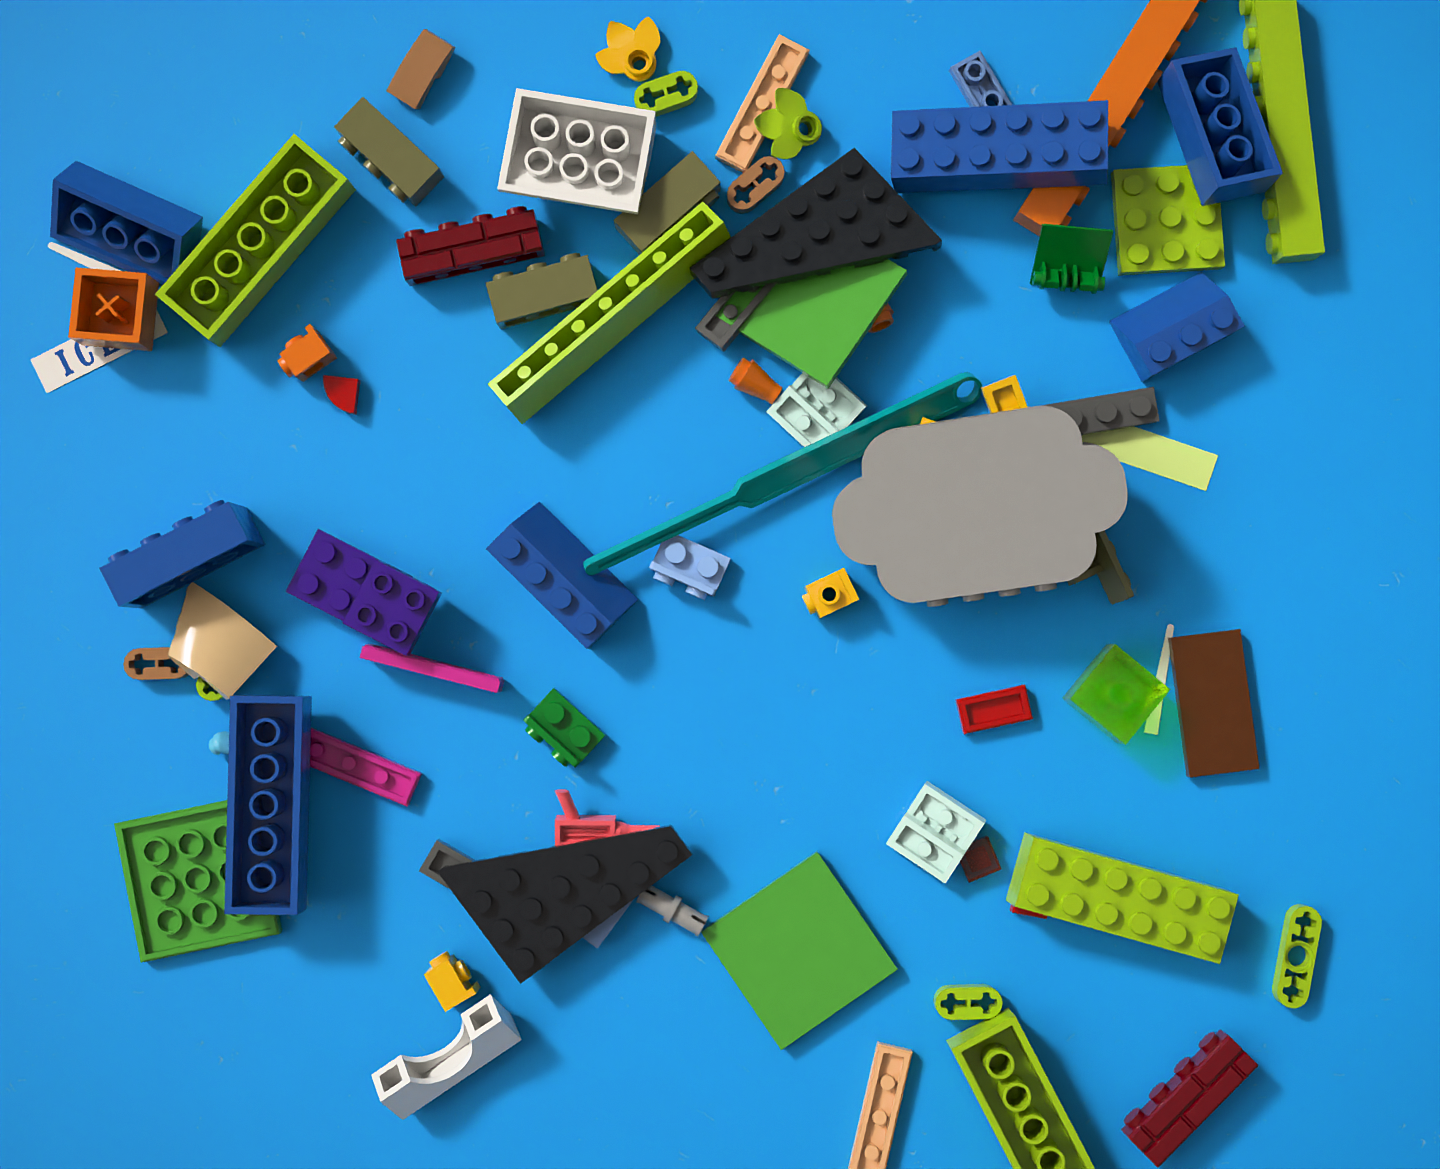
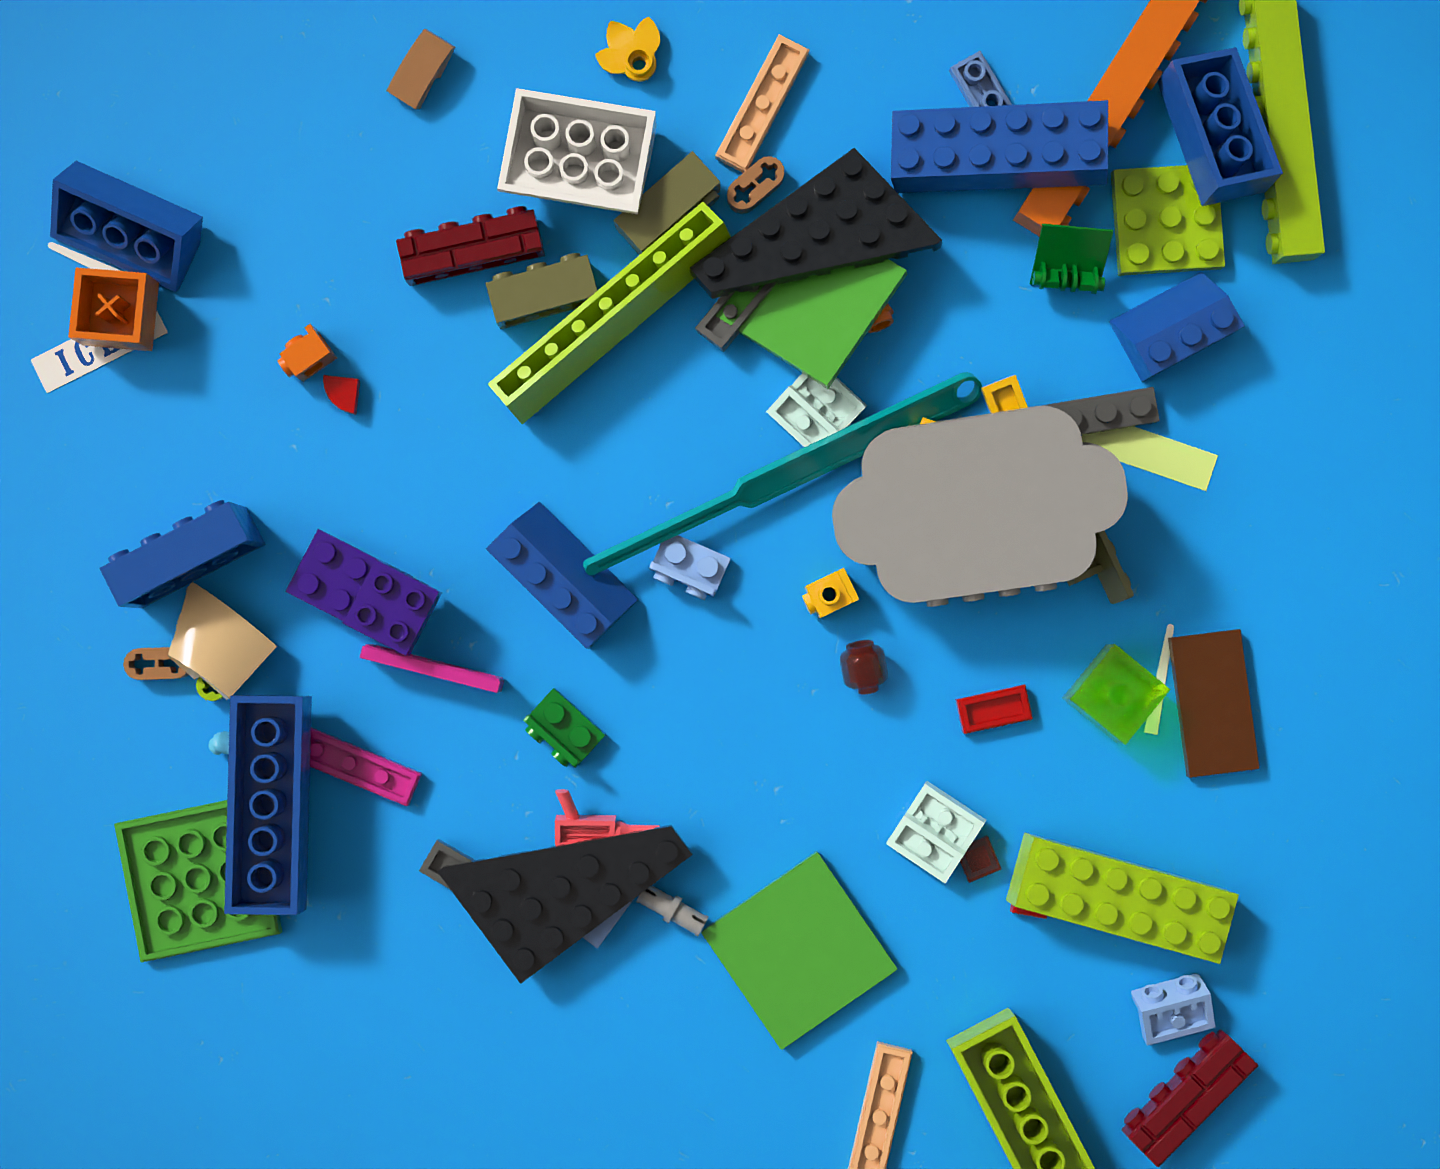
lime brick [155,134,356,347] -> none
olive brick [334,97,444,207] -> none
white arch [371,994,522,1120] -> none
yellow brick [424,951,481,1012] -> none
lime beam [634,71,698,117] -> none
orange cone [728,357,783,404] -> none
lime plate [754,88,822,159] -> none
lime beam [933,984,1003,1020] -> none
lime beam [1272,904,1322,1008] -> none
none -> clear red head [839,640,888,694]
none -> light blue bracket [1131,974,1215,1046]

